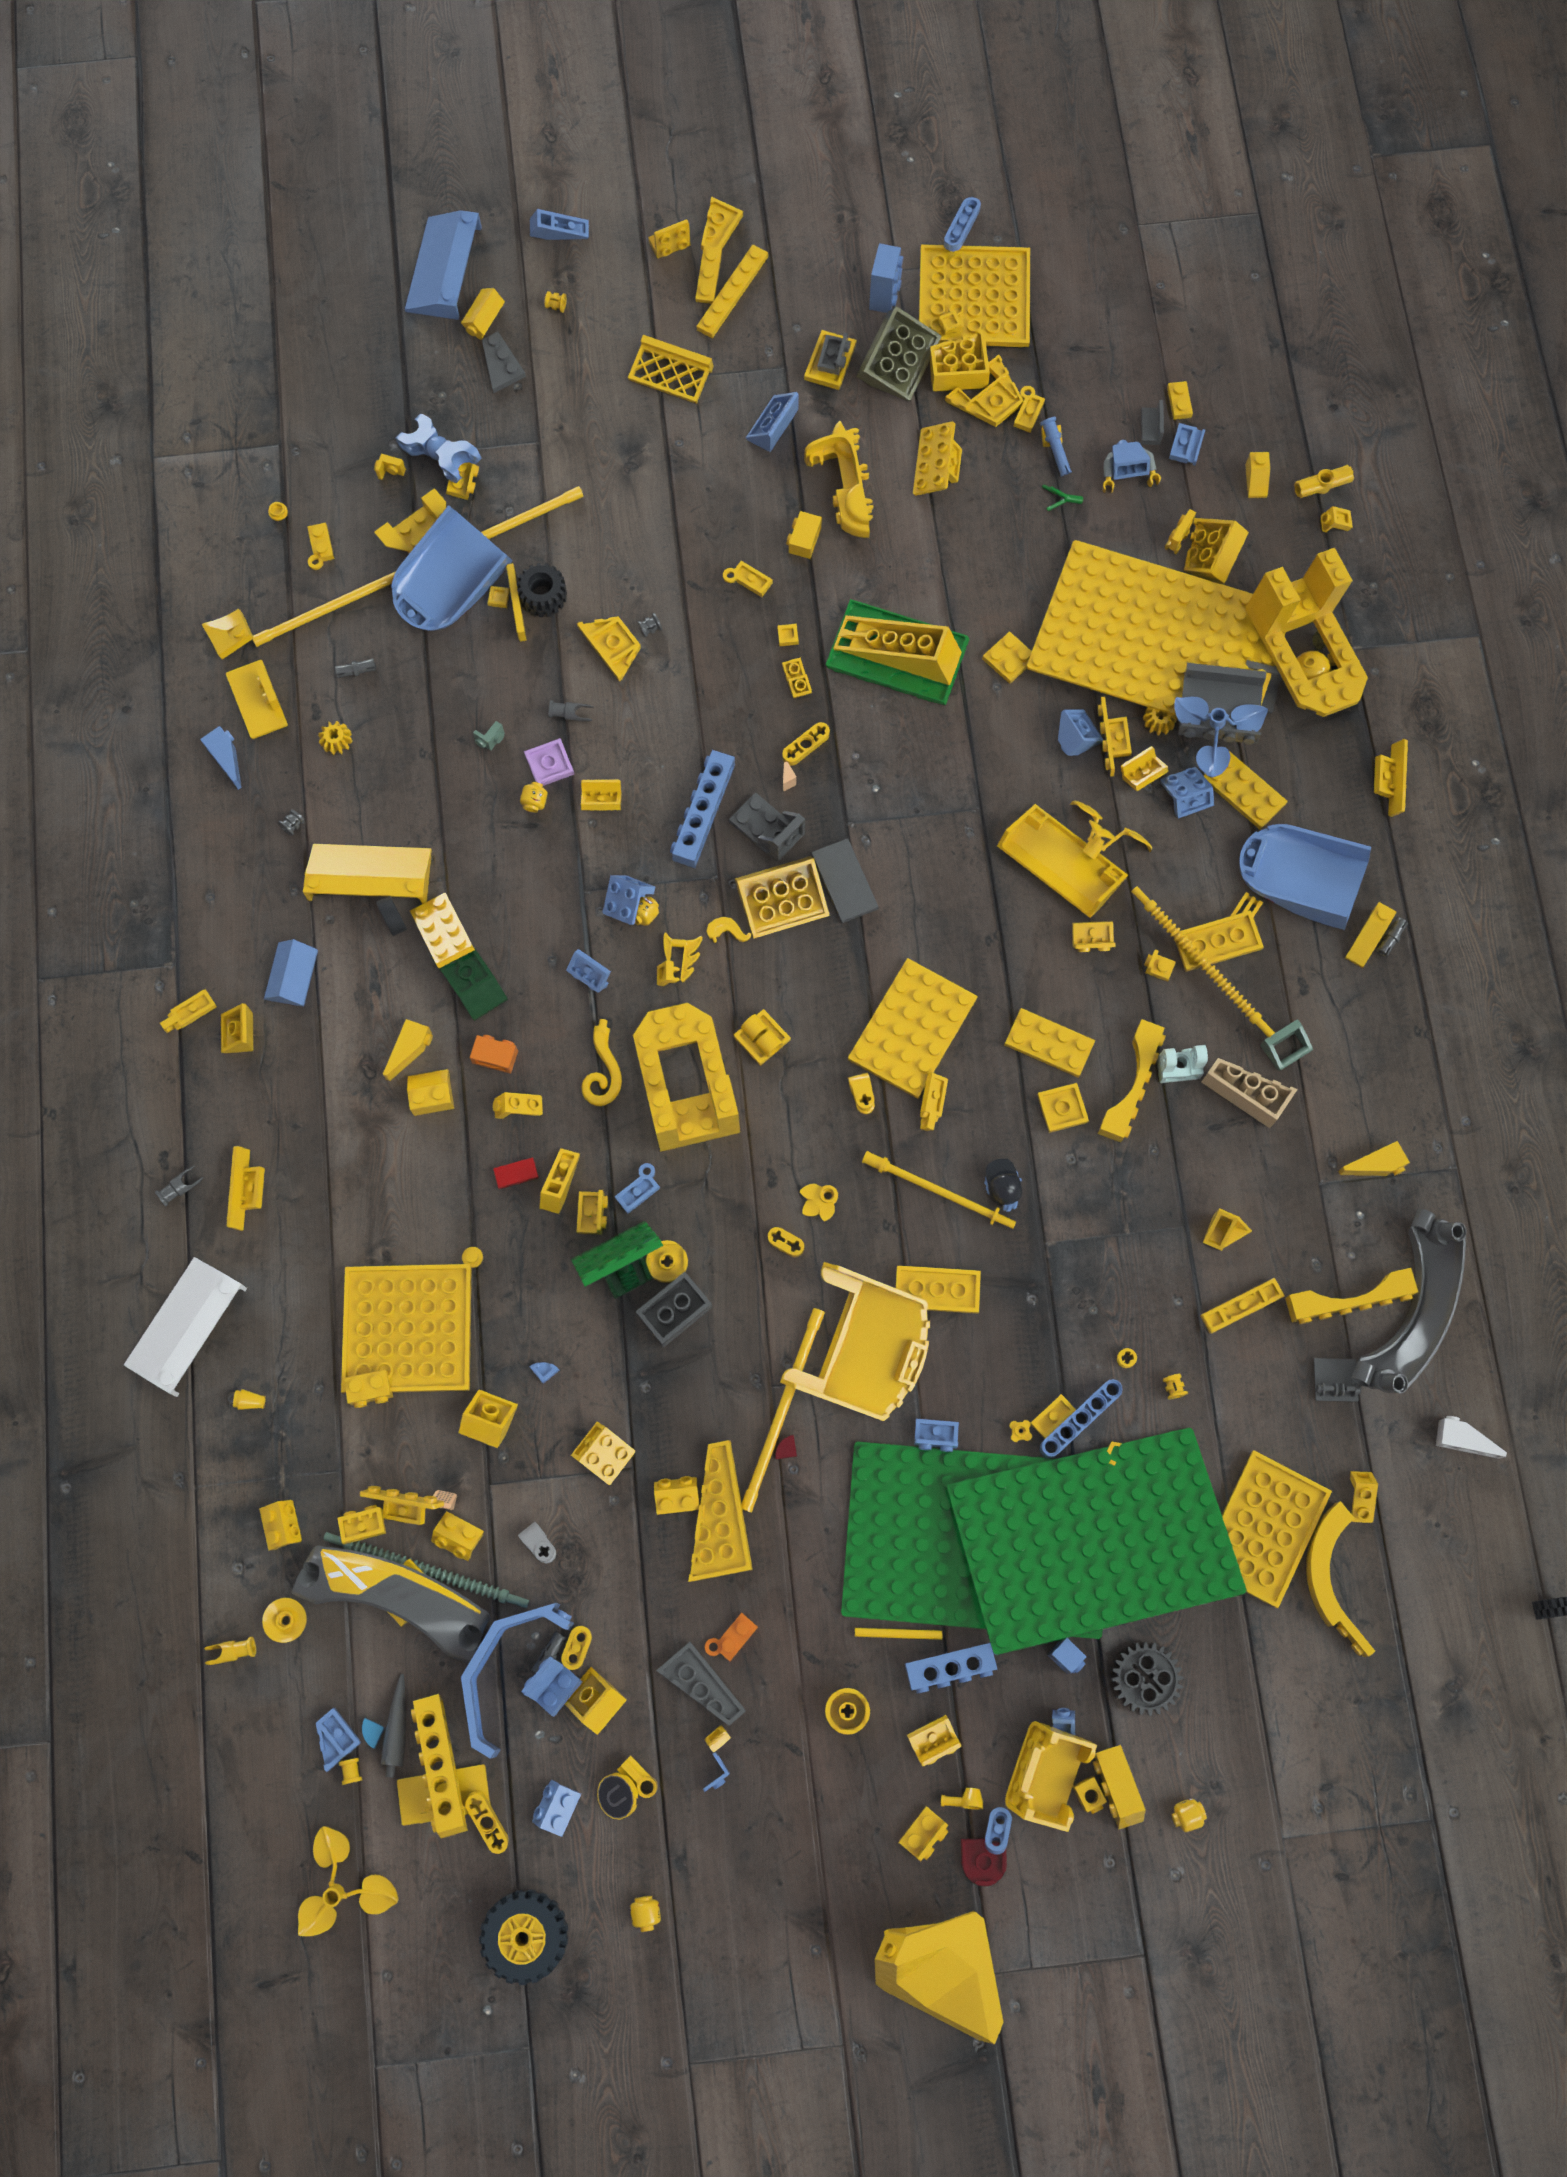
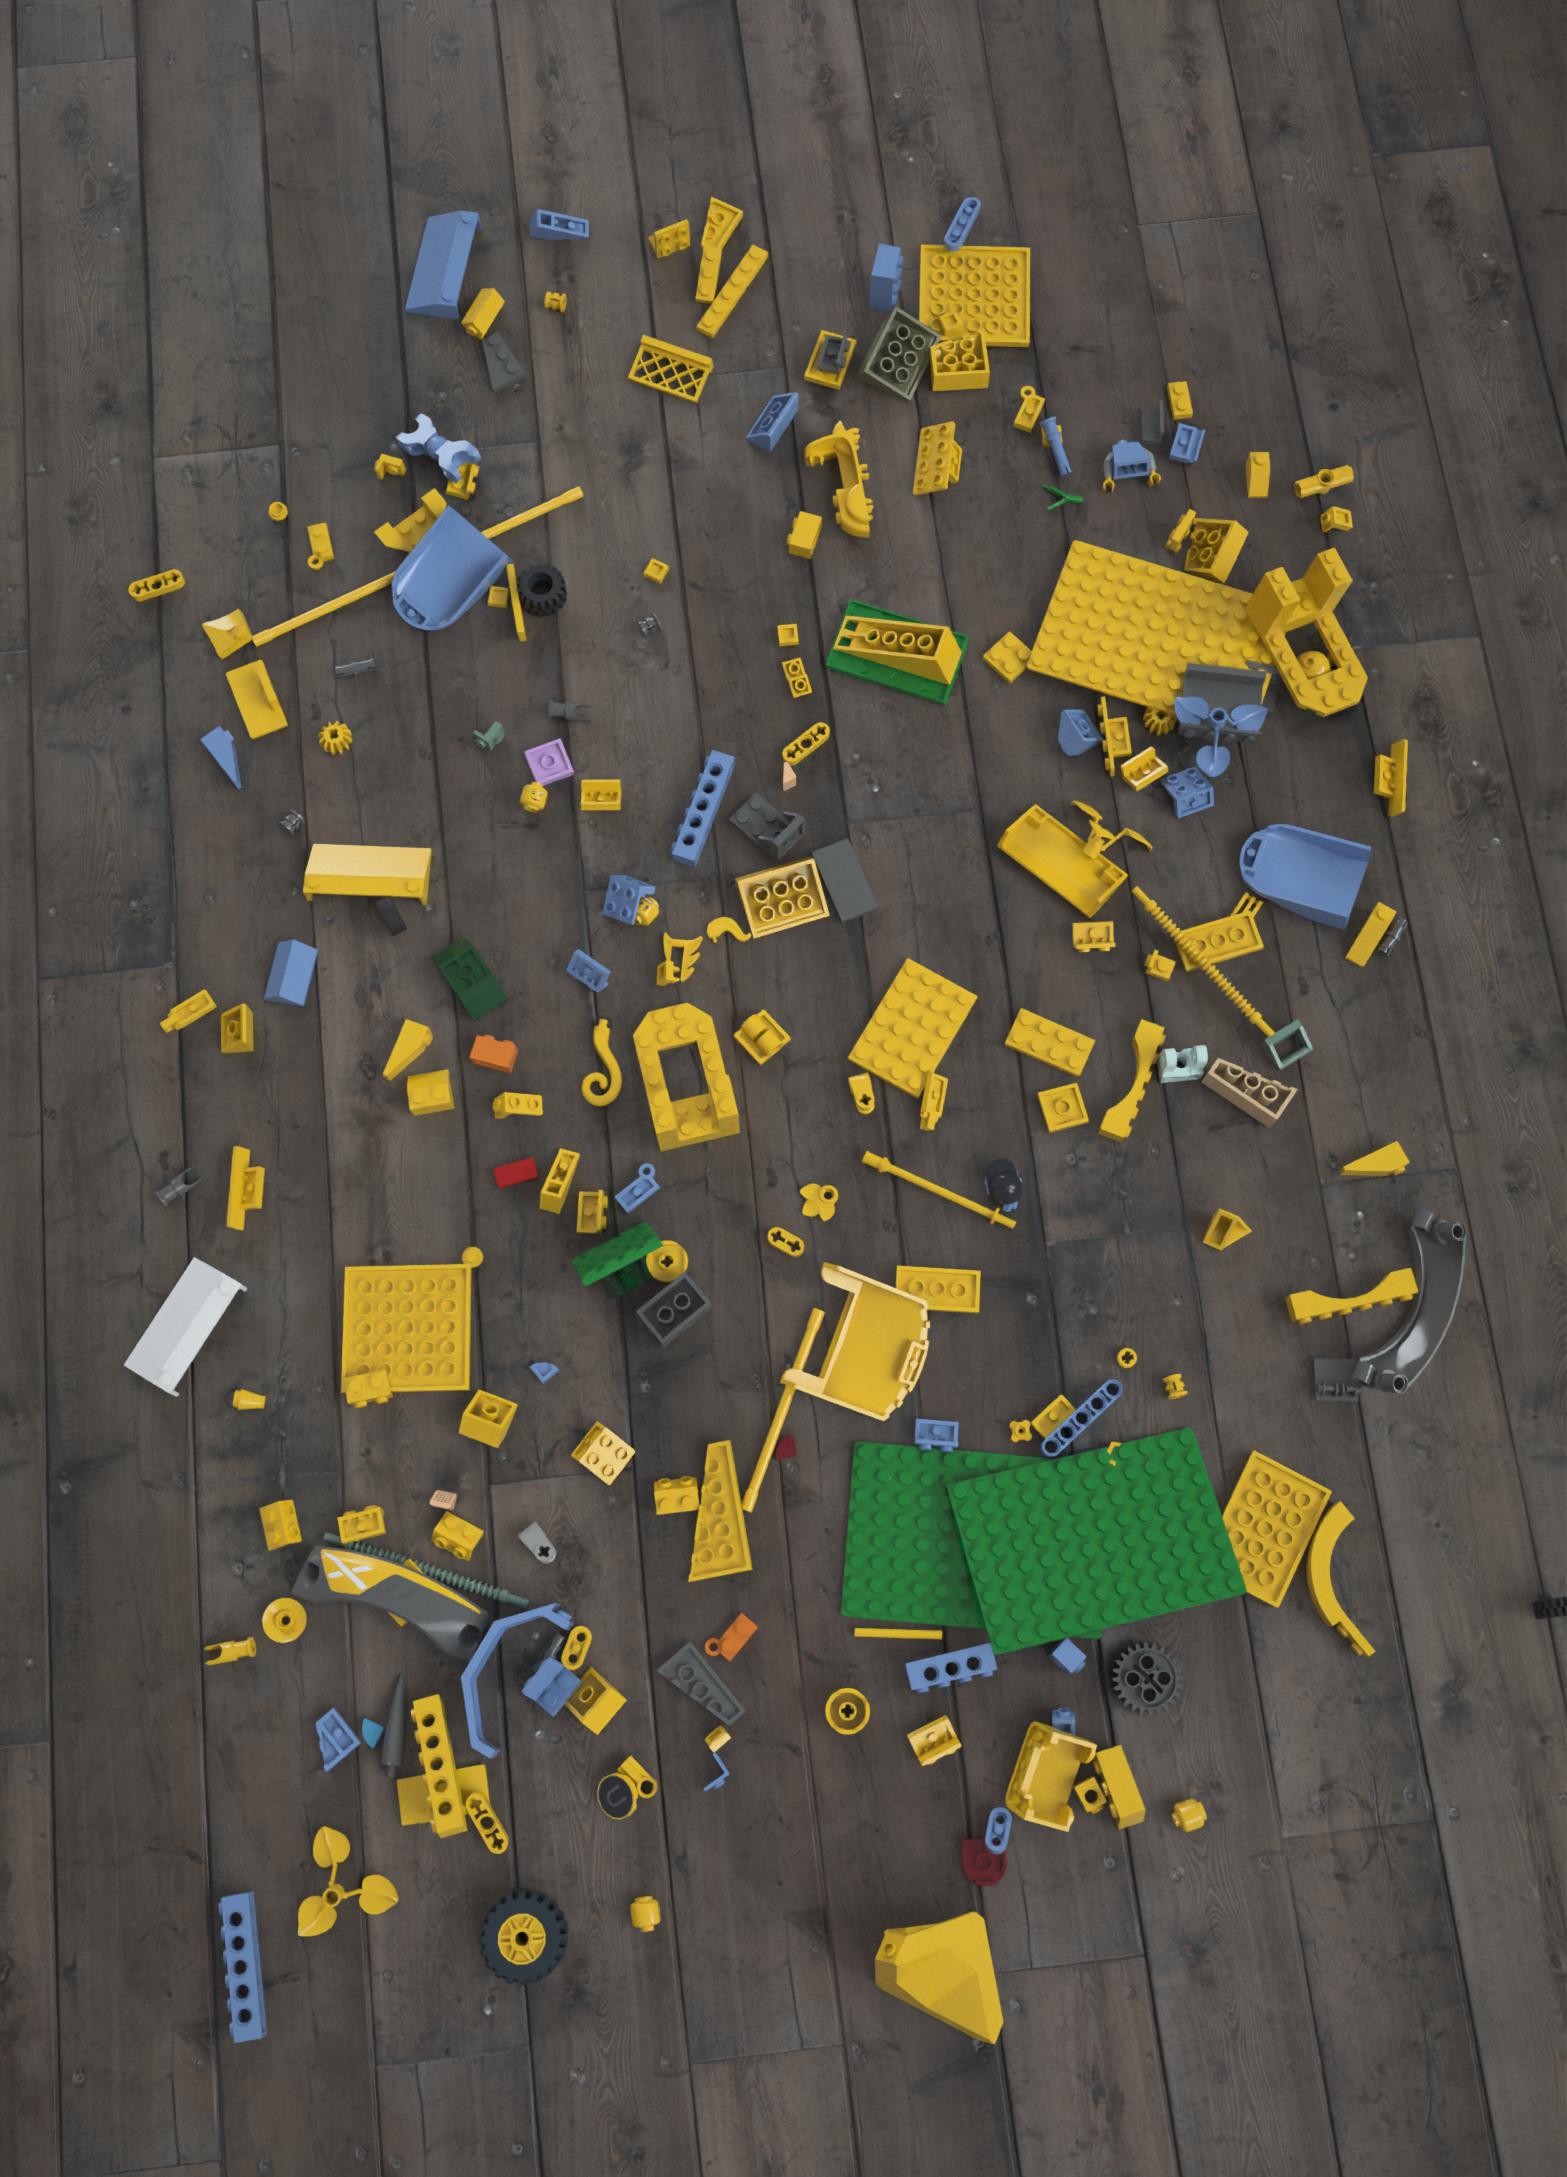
yellow bush [338,1758,362,1785] -> none
yellow bracket [360,1486,444,1525] -> none
plate [410,893,475,968] -> none
medium blue bracket [532,1780,581,1837] -> none
yellow wing [577,616,641,682] -> none
yellow hinge [723,561,773,597] -> none
yellow bracket [899,1806,948,1862] -> none
yellow bar [941,1788,983,1810] -> none
yellow wing [945,355,1024,427] -> none
yellow plate [1200,1278,1285,1334] -> none
yellow plate [1204,751,1288,830] -> none
yellow bracket [1350,1471,1378,1523] -> none
white slope [1436,1416,1507,1459] -> none
none -> yellow beam [128,570,185,602]
none -> medium blue brick [219,1891,267,2043]
none -> yellow tile [643,558,669,584]

